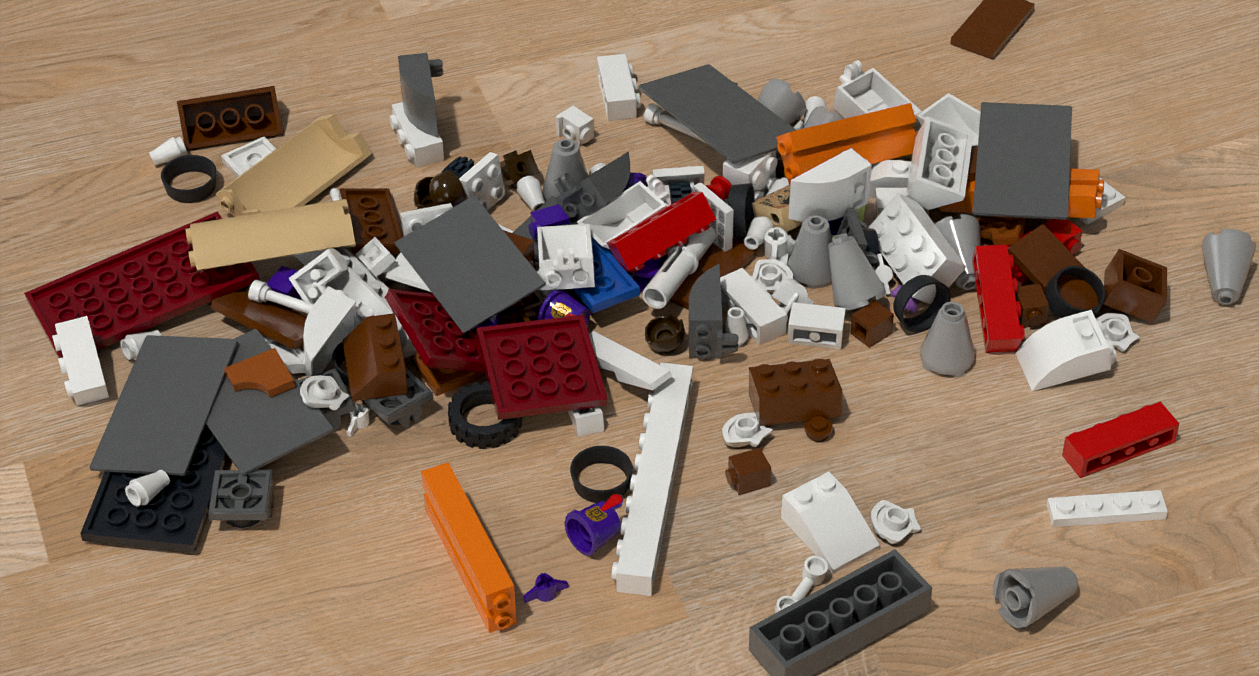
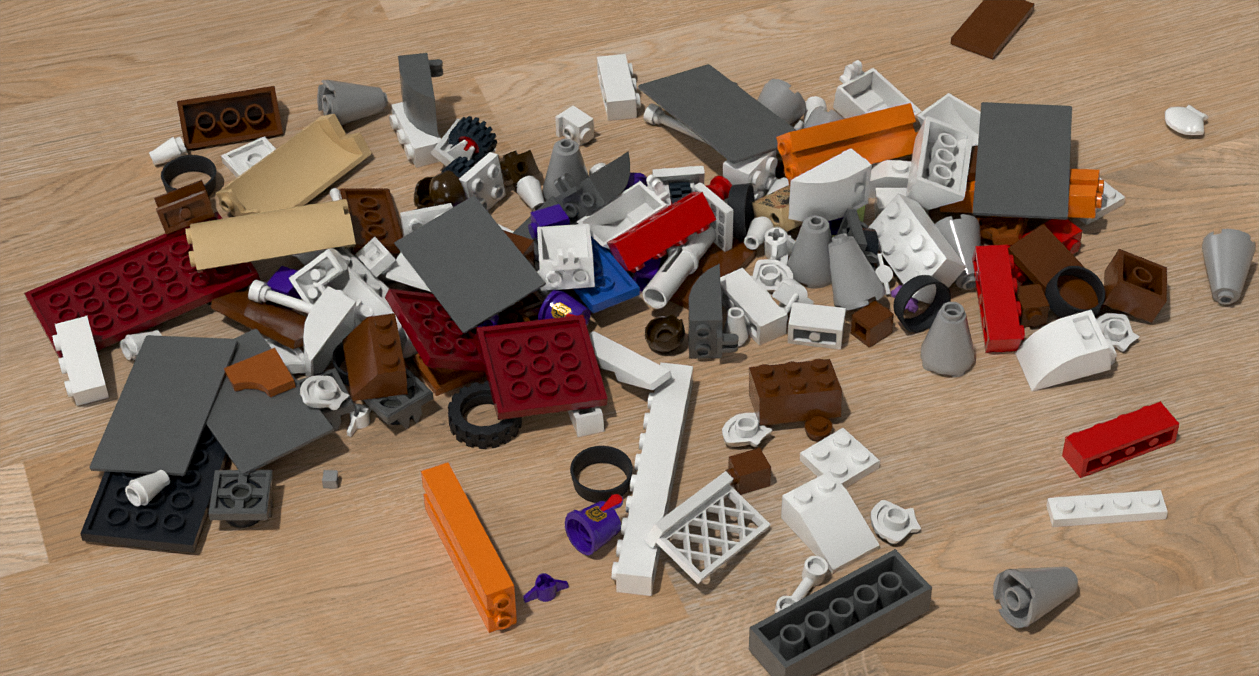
none -> reddish brown panel [154,180,215,234]
none -> light grey cone [317,80,388,125]
none -> light grey piece [322,470,339,489]
none -> plate [430,116,497,166]
none -> white fence [644,471,771,584]
none -> white plate [800,428,880,488]
none -> white animal [1165,105,1209,135]

